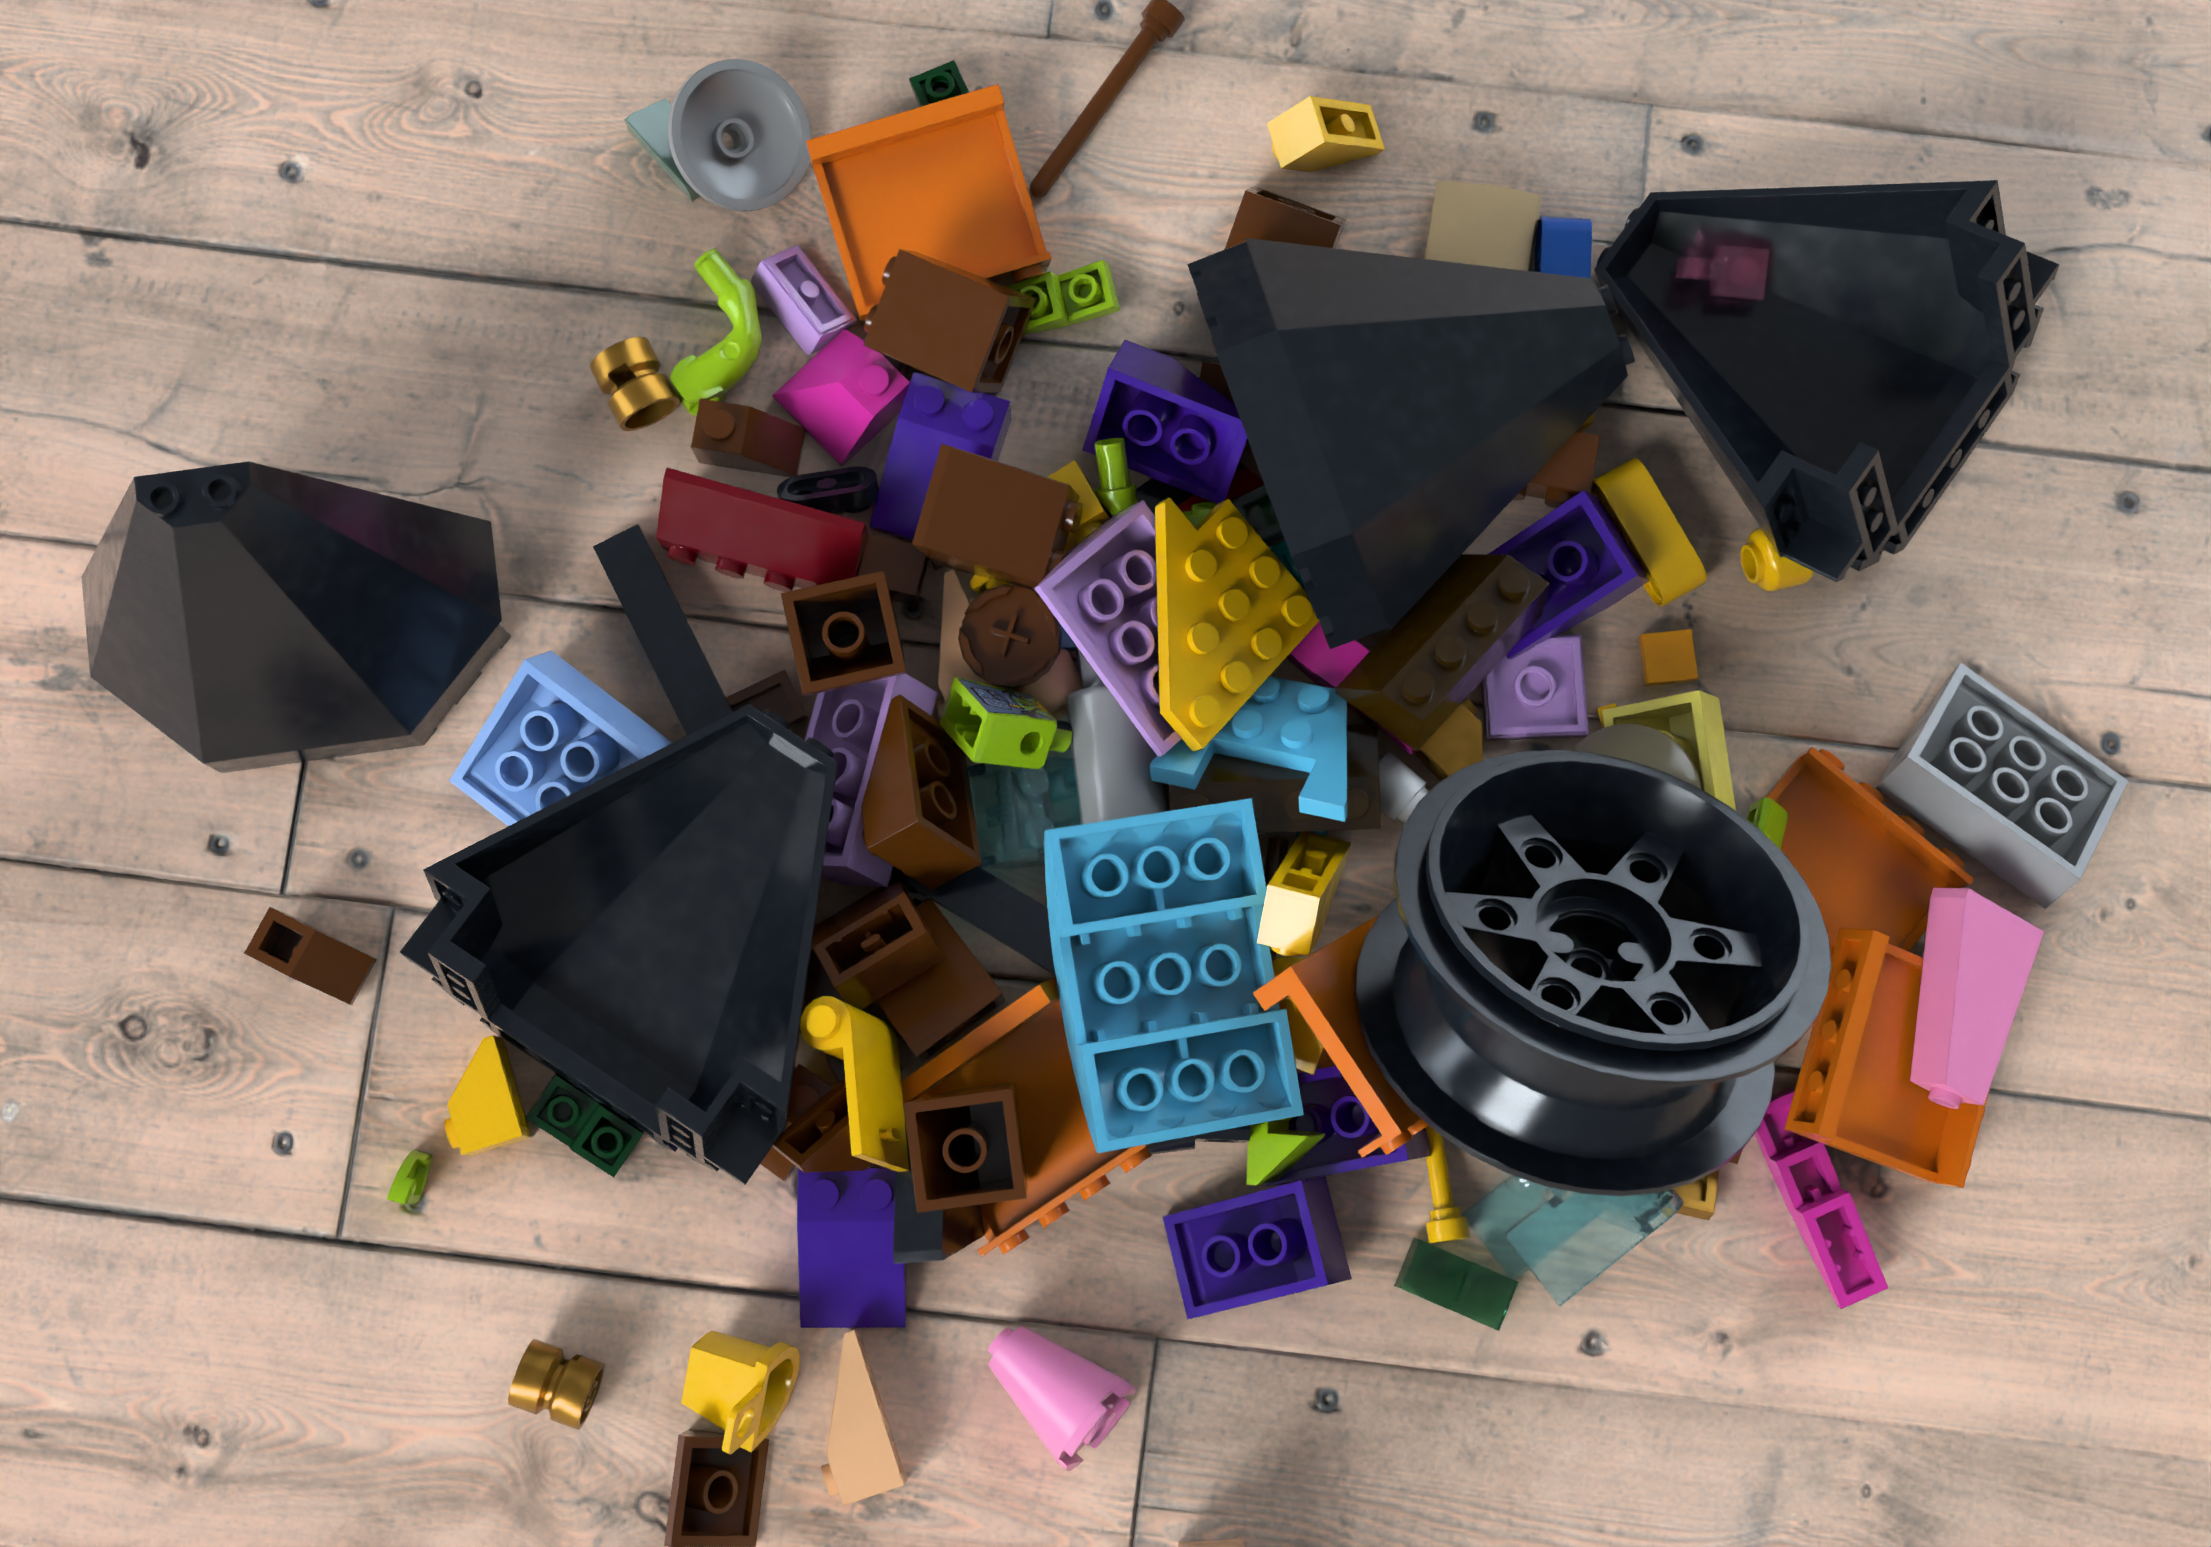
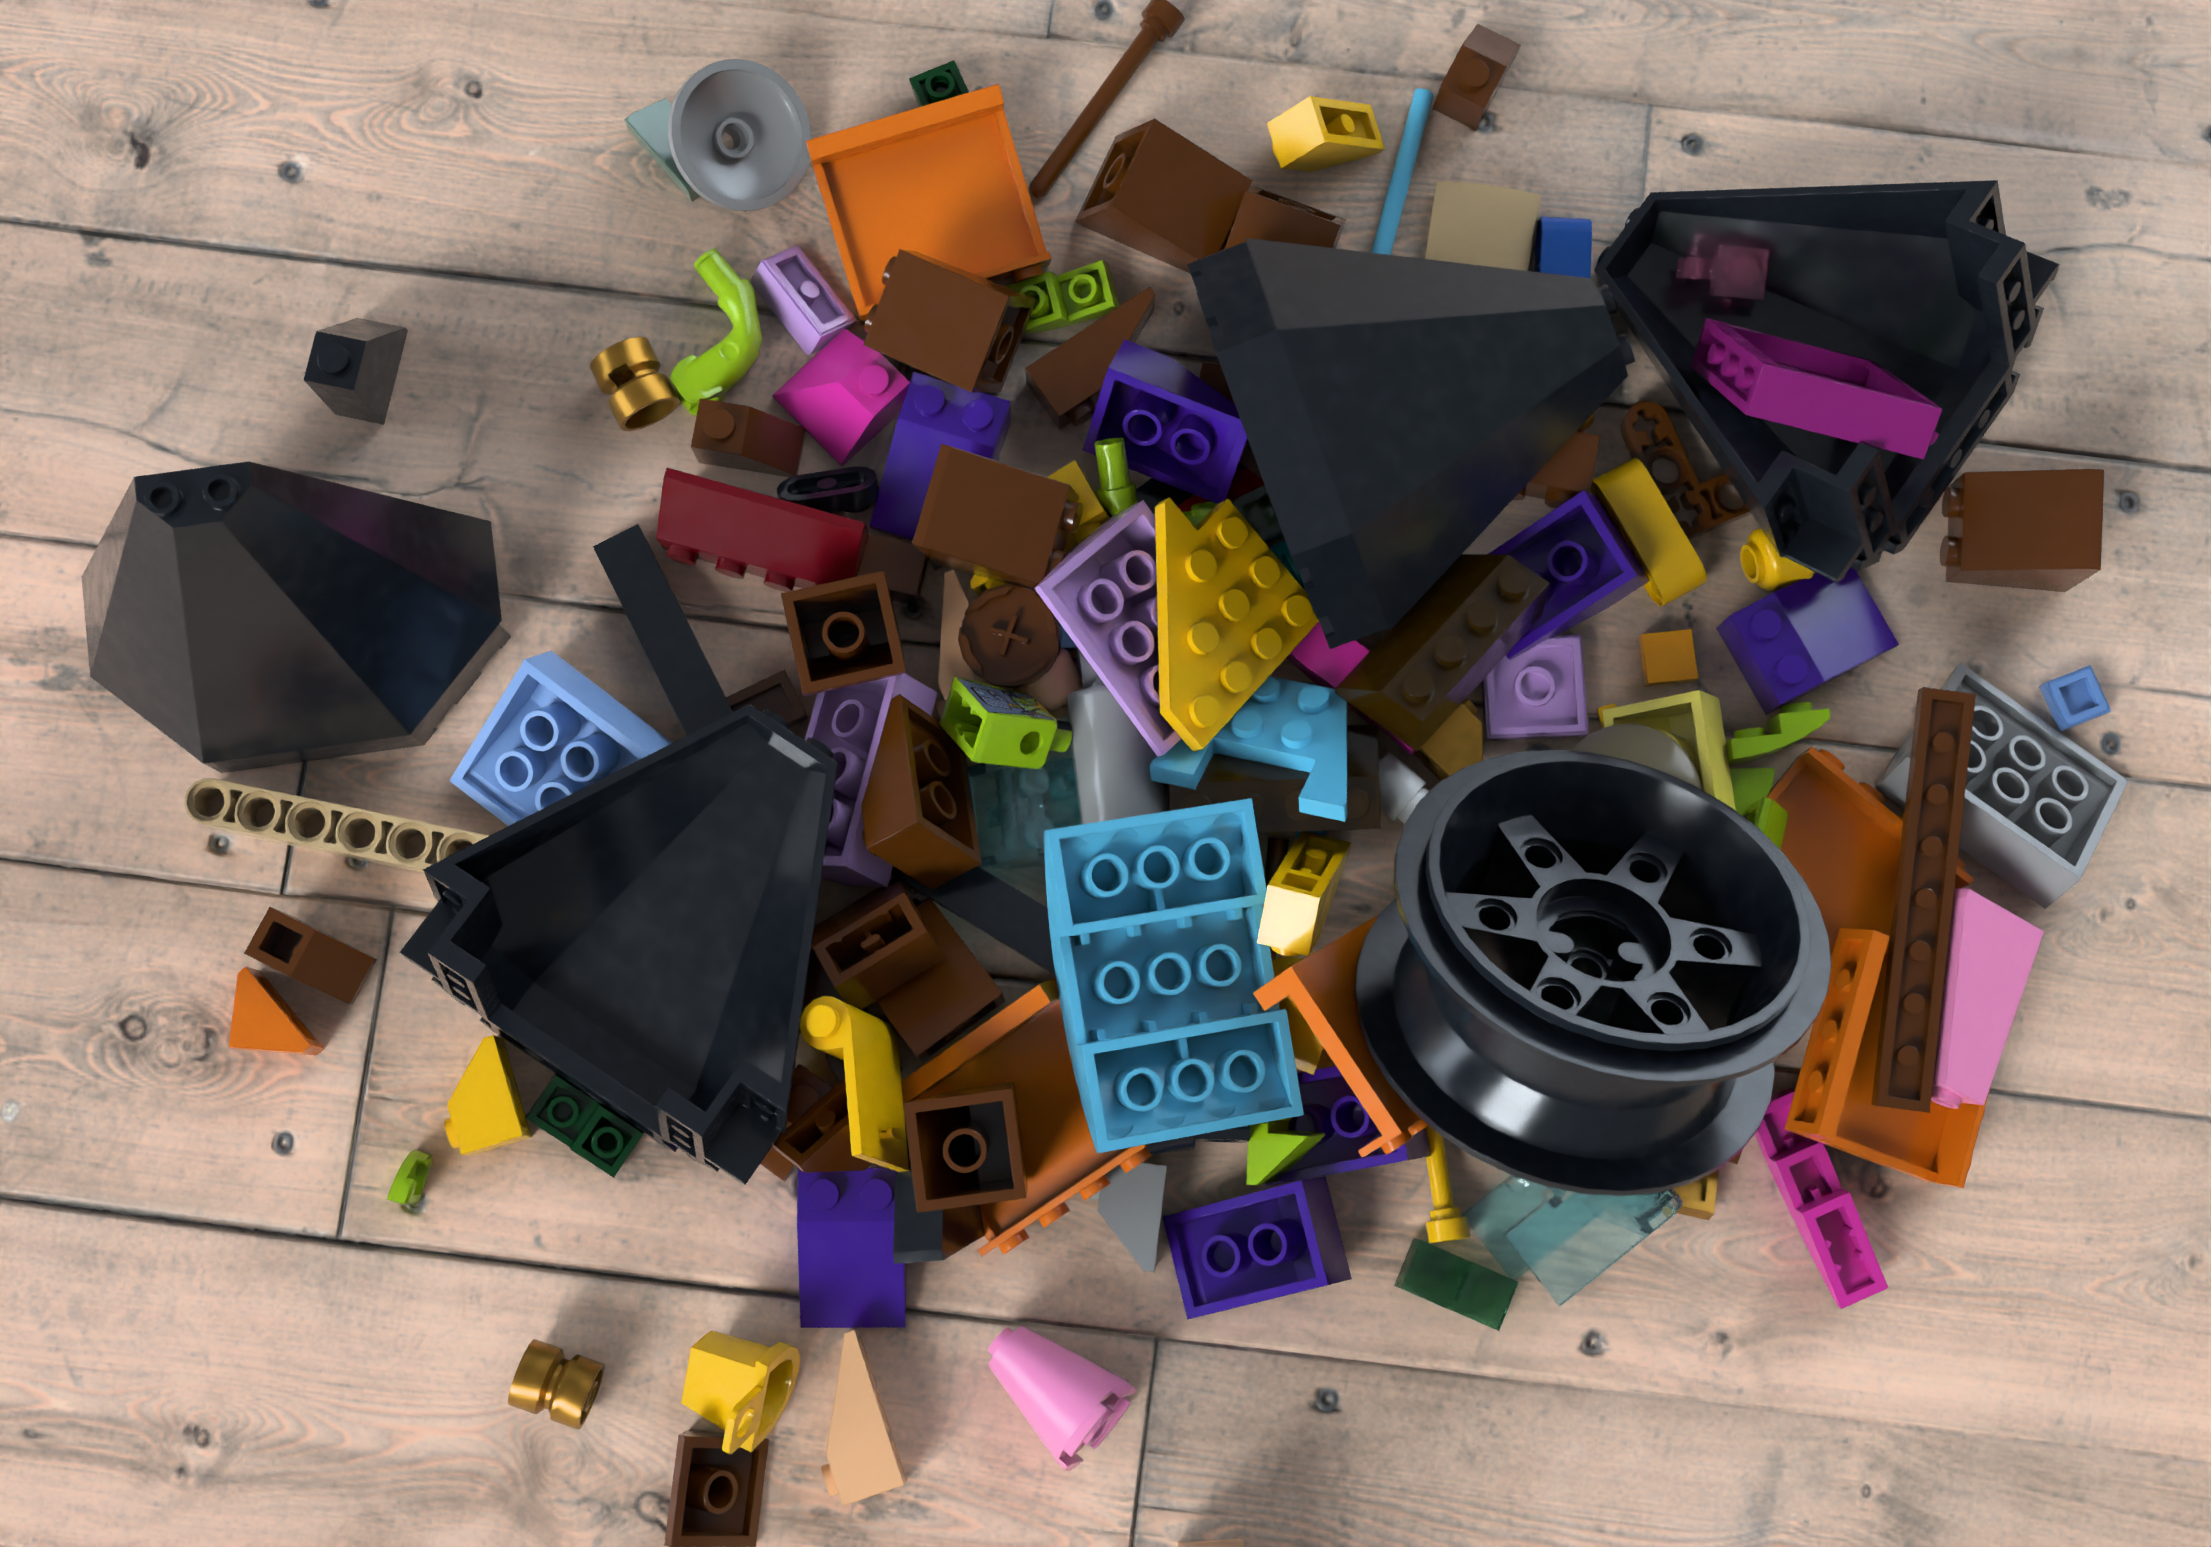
none -> tan beam [184,778,489,874]
none -> orange slope [228,967,324,1056]
none -> black slope [304,318,408,425]
none -> reddish brown slope [1025,287,1156,430]
none -> reddish brown slope [1075,118,1253,273]
none -> light grey slope [1089,1163,1167,1272]
none -> medium azure bar [1371,88,1434,255]
none -> reddish brown slope [1433,23,1521,131]
none -> reddish brown beam [1620,401,1751,539]
none -> magenta window [1690,318,1942,459]
none -> dark purple slope [1716,567,1899,715]
none -> lime slope [1726,702,1831,766]
none -> lime tile [1730,768,1775,816]
none -> reddish brown plate [1871,687,1976,1113]
none -> reddish brown slope [1940,469,2104,592]
none -> medium blue tile [2039,665,2111,732]

